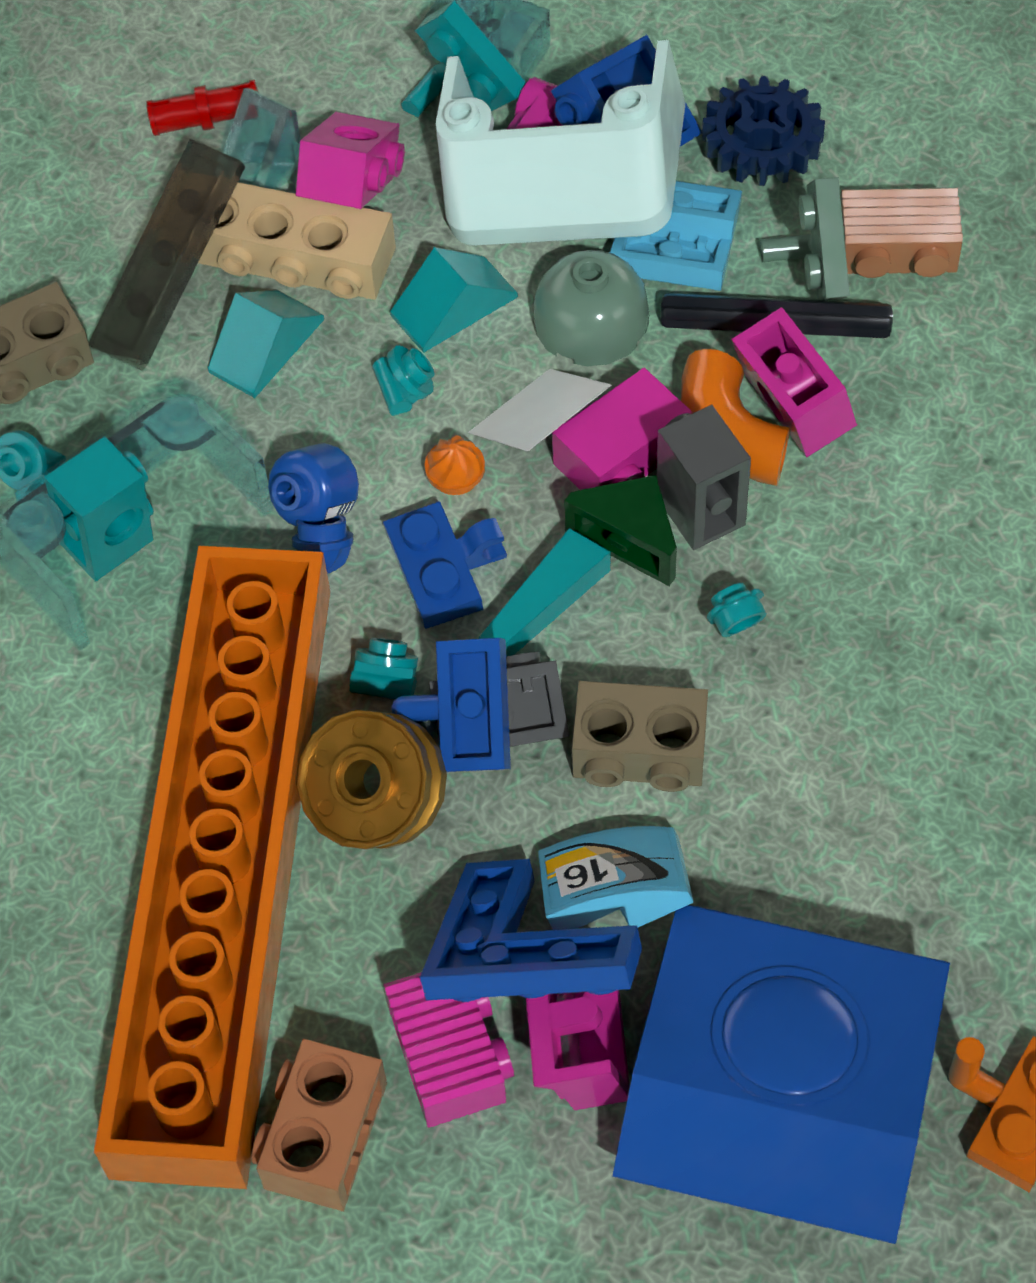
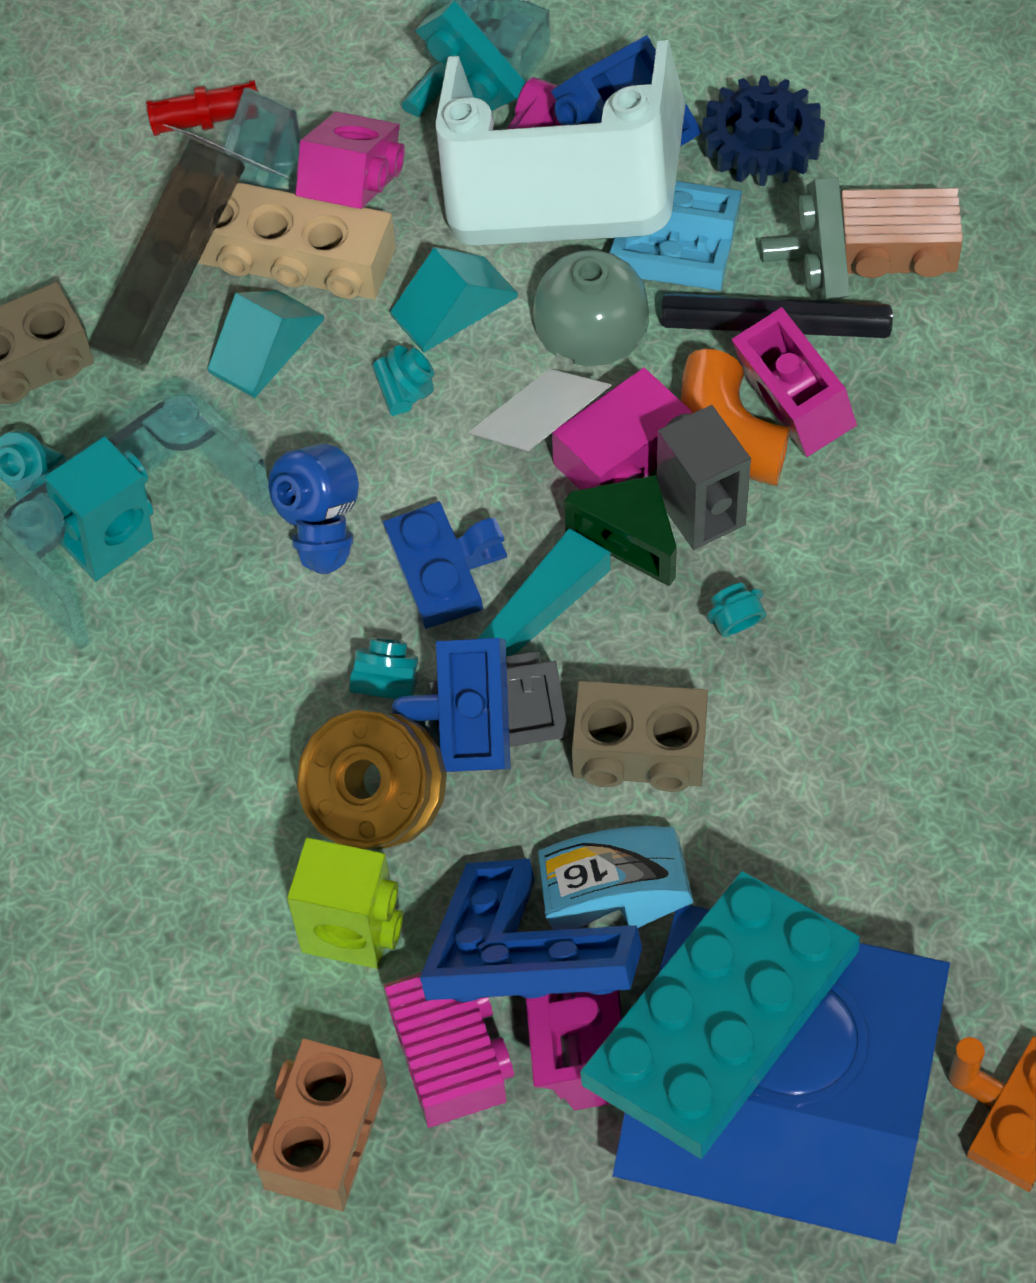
orange brick [94,546,331,1189] -> none
orange plate [425,435,485,495] -> none
none -> sticker [163,124,289,178]
none -> lime brick [287,837,403,969]
none -> teal plate [580,871,860,1160]

